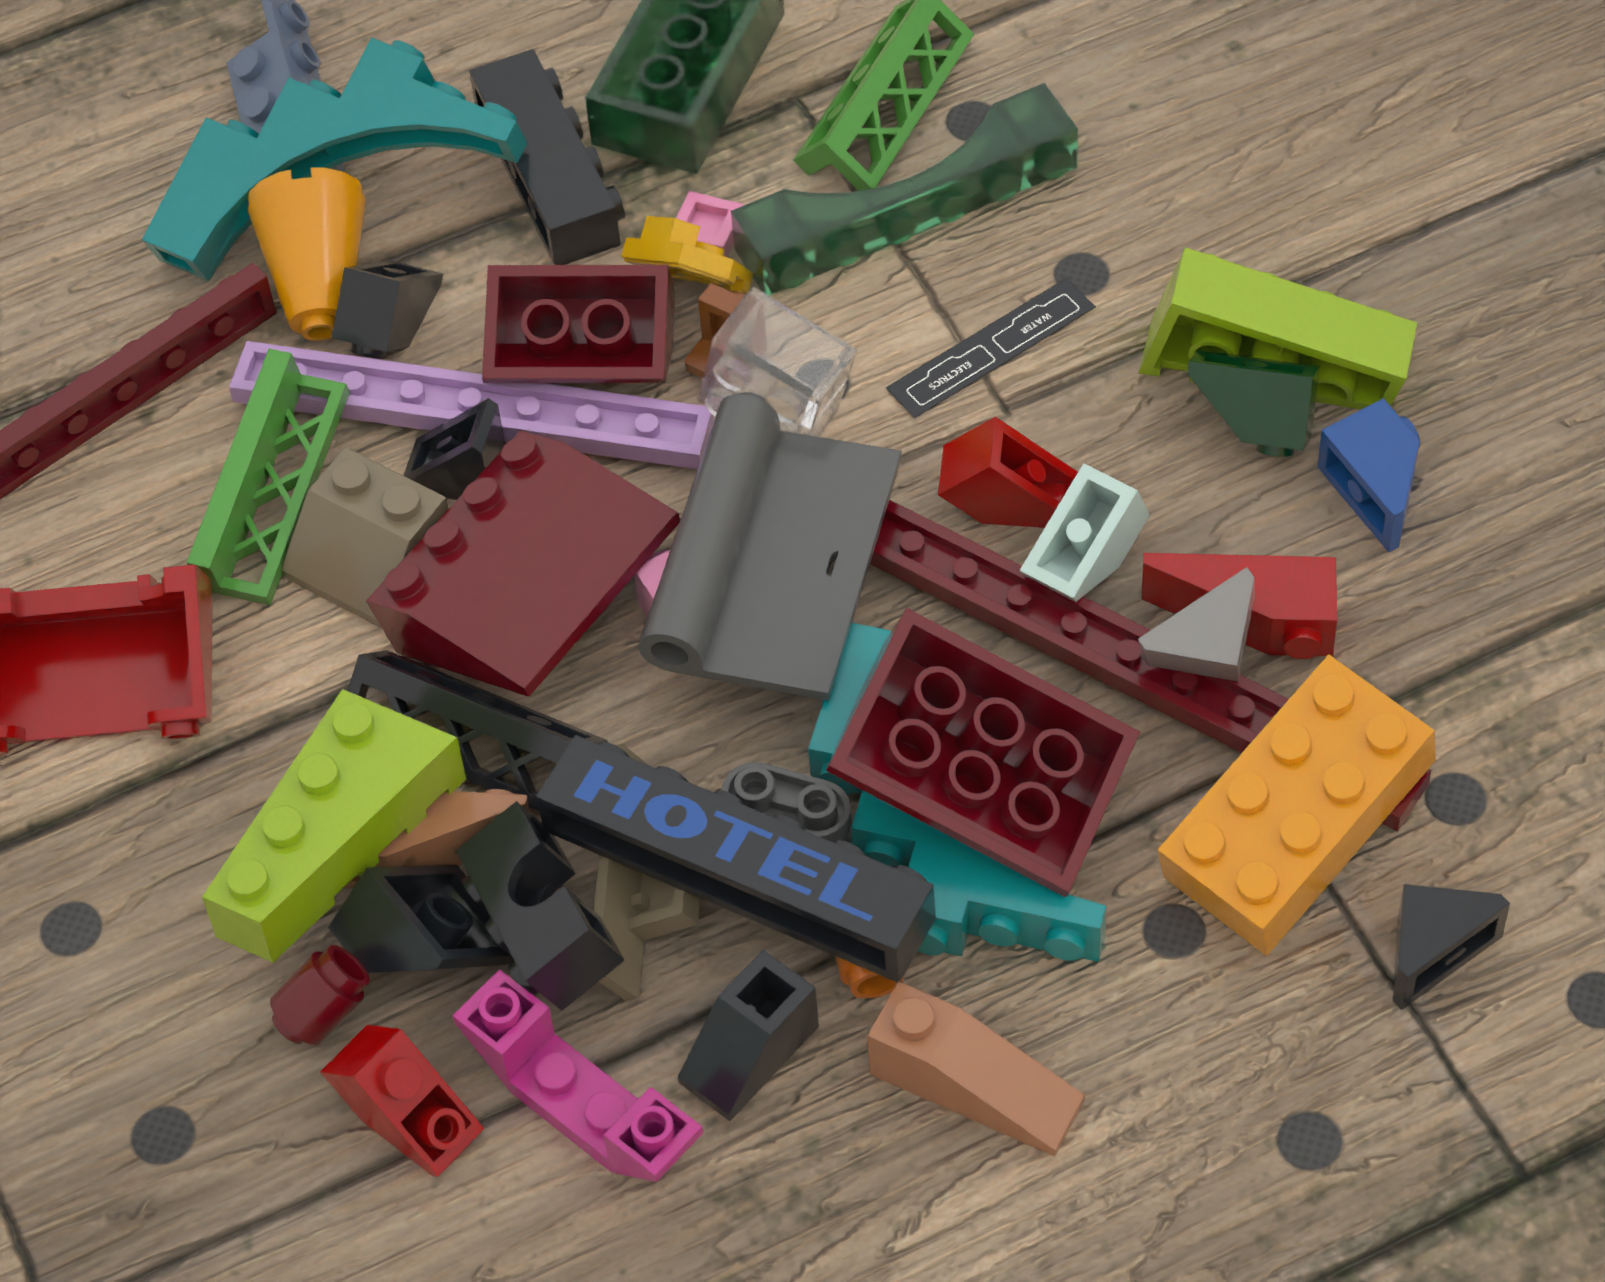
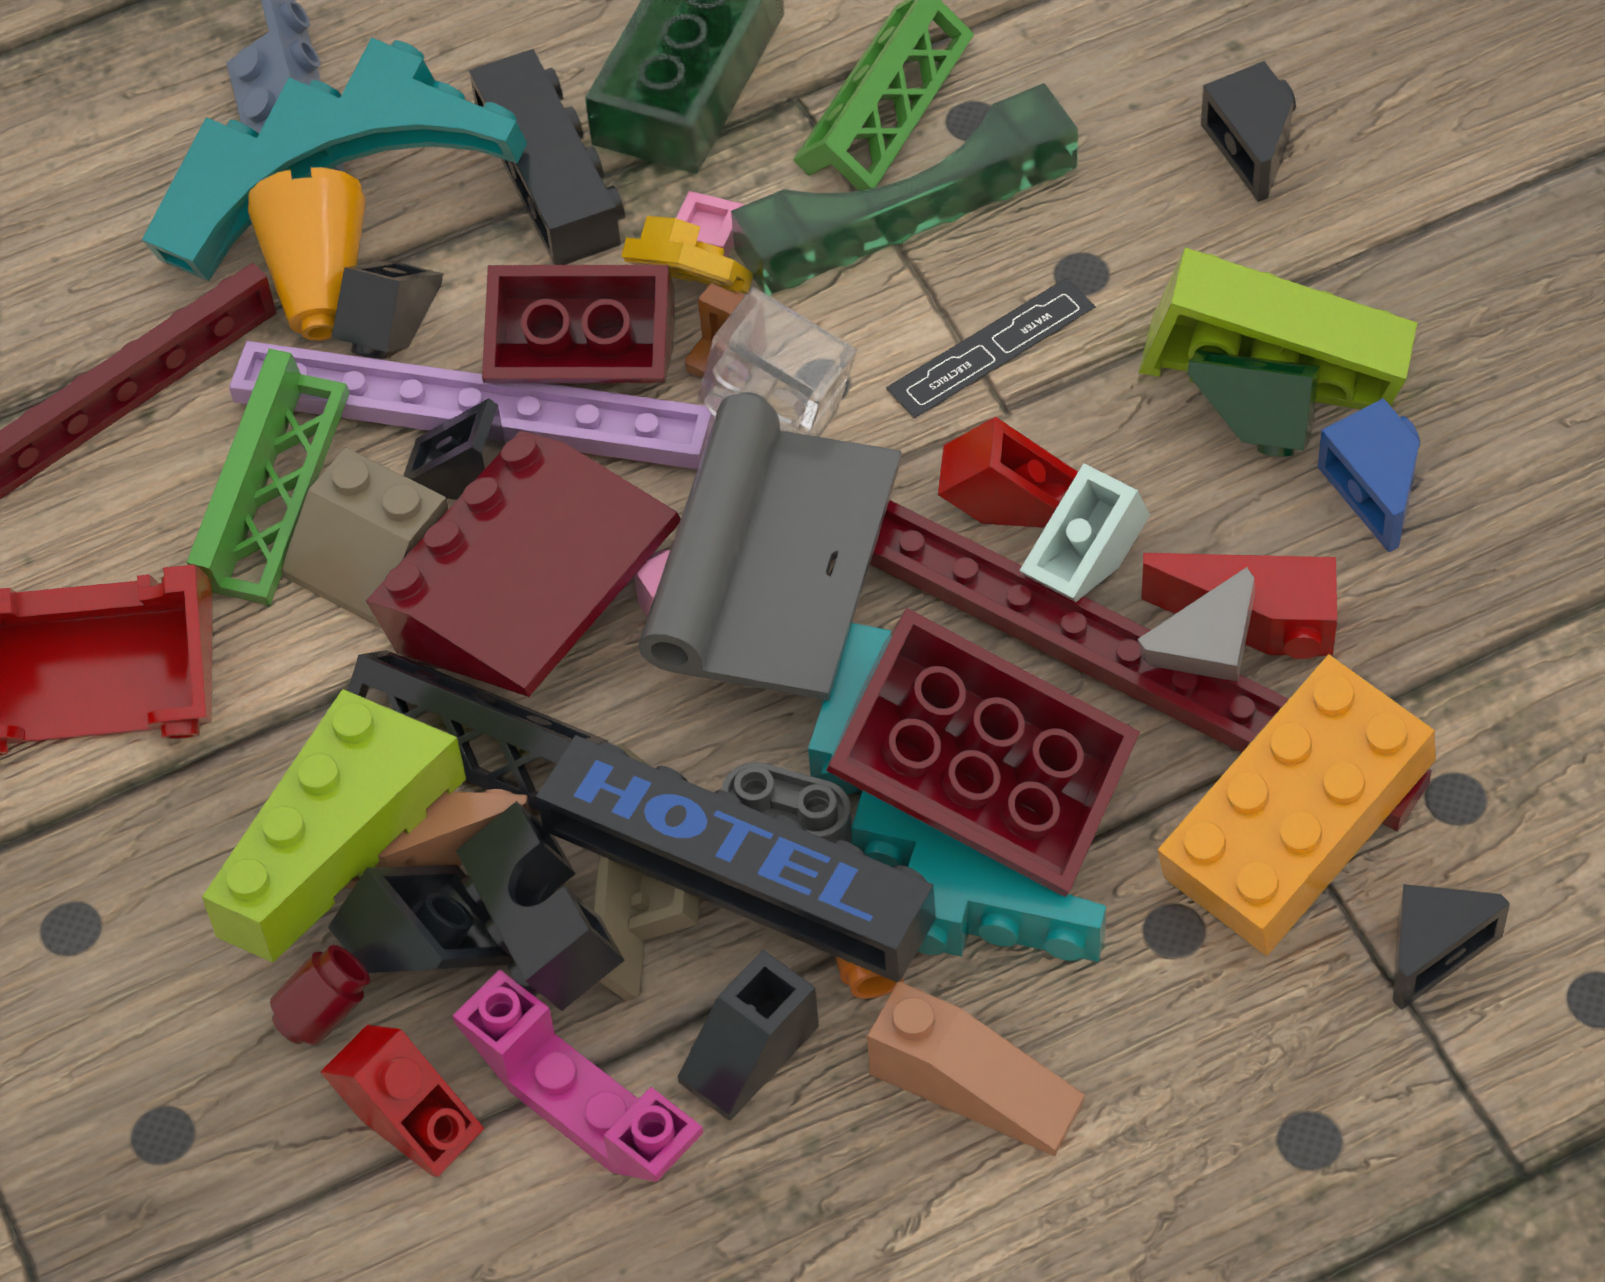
none -> black slope [1201,61,1296,202]

